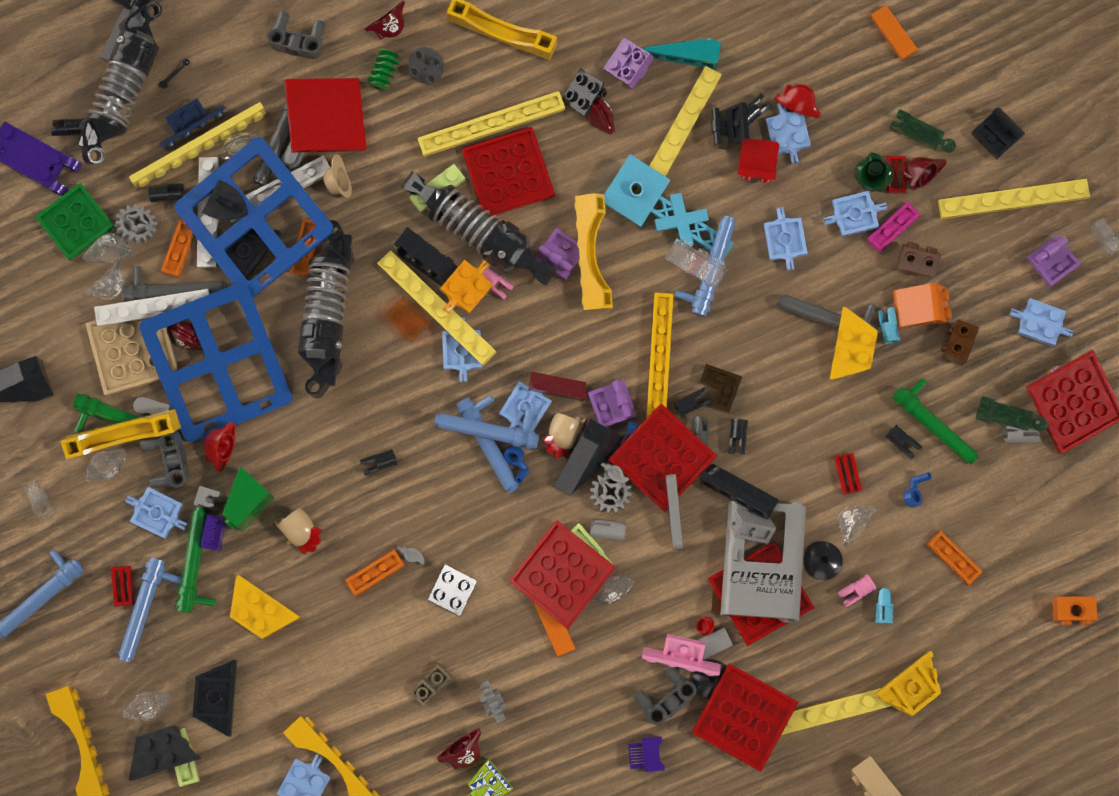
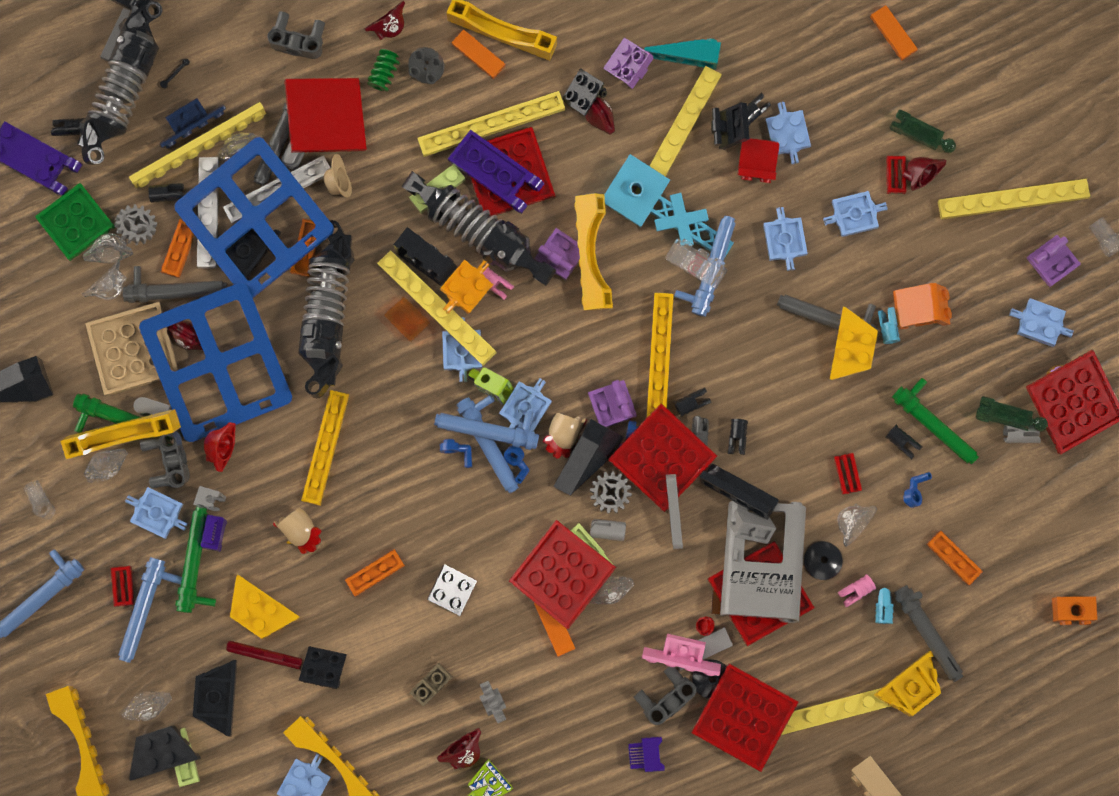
white plate [94,289,210,326] -> none
black shield [201,179,248,220] -> none
green slope [223,467,275,531] -> none
black hinge [359,449,398,476] -> none
light grey piece [397,545,425,565] -> none
dark red slope [528,372,587,401] -> none
light grey piece [601,463,629,483] -> none
dark brown plate [699,364,742,413] -> none
red hat [774,84,821,119] -> none
dark green hair [855,152,893,192] -> none
dark pink tile [866,201,921,253] -> none
reddish brown brick [897,242,941,278] -> none
reddish brown brick [940,319,979,366] -> none
black plate [971,107,1025,160] -> none
none -> dark red axle [226,641,303,670]
none -> black hinge [299,646,347,689]
none -> yellow tile [301,390,349,506]
none -> blue plate [440,439,472,468]
none -> dark purple hinge [448,129,544,214]
none -> orange tile [451,29,506,79]
none -> lime torso [468,367,514,405]
none -> dark grey cylinder [894,585,963,682]

